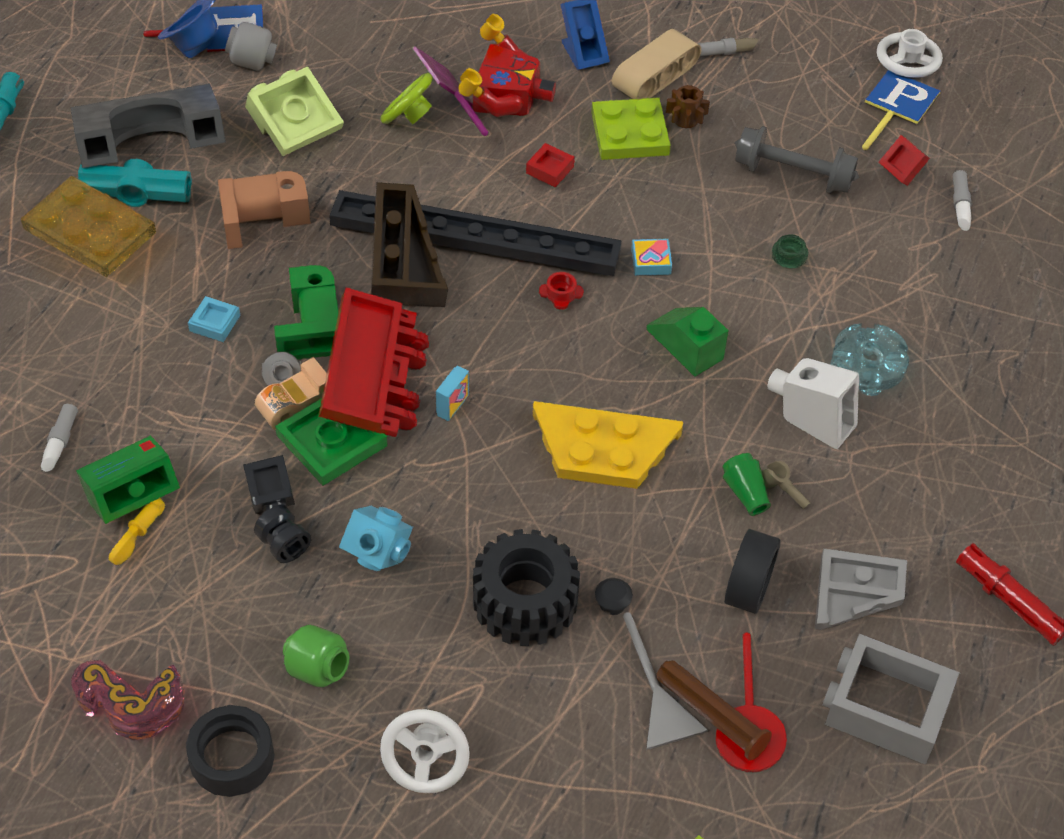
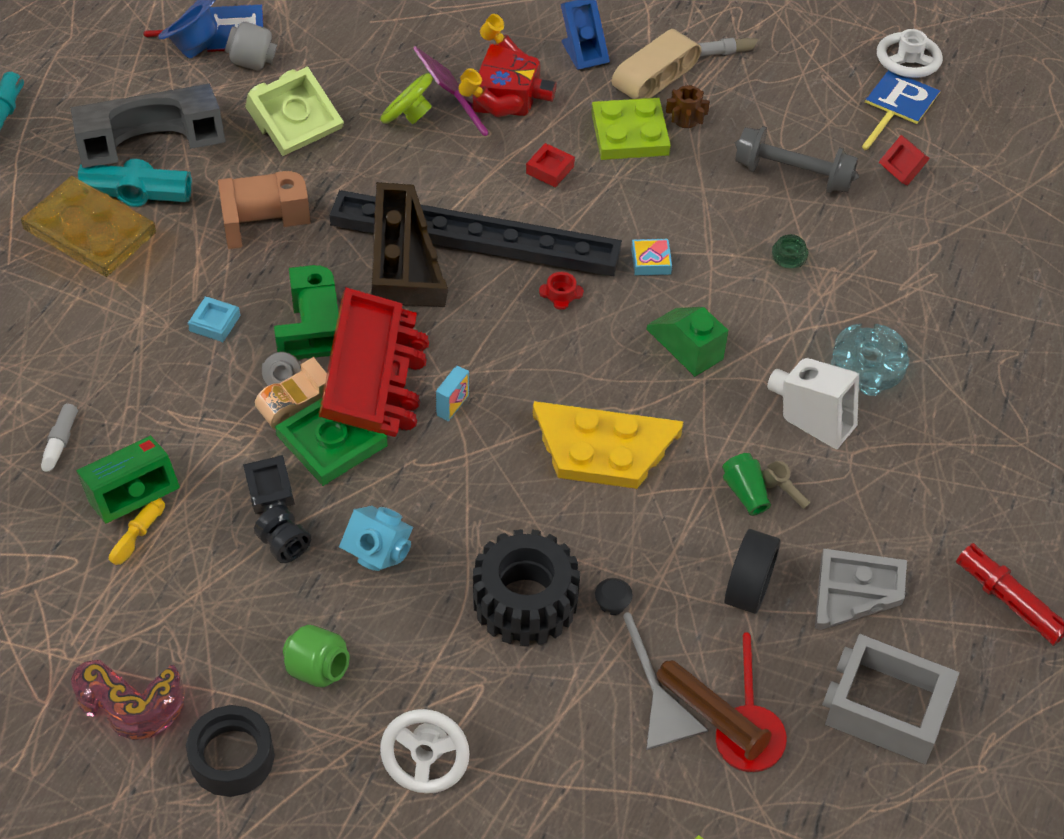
piece [953,170,972,231] -> none

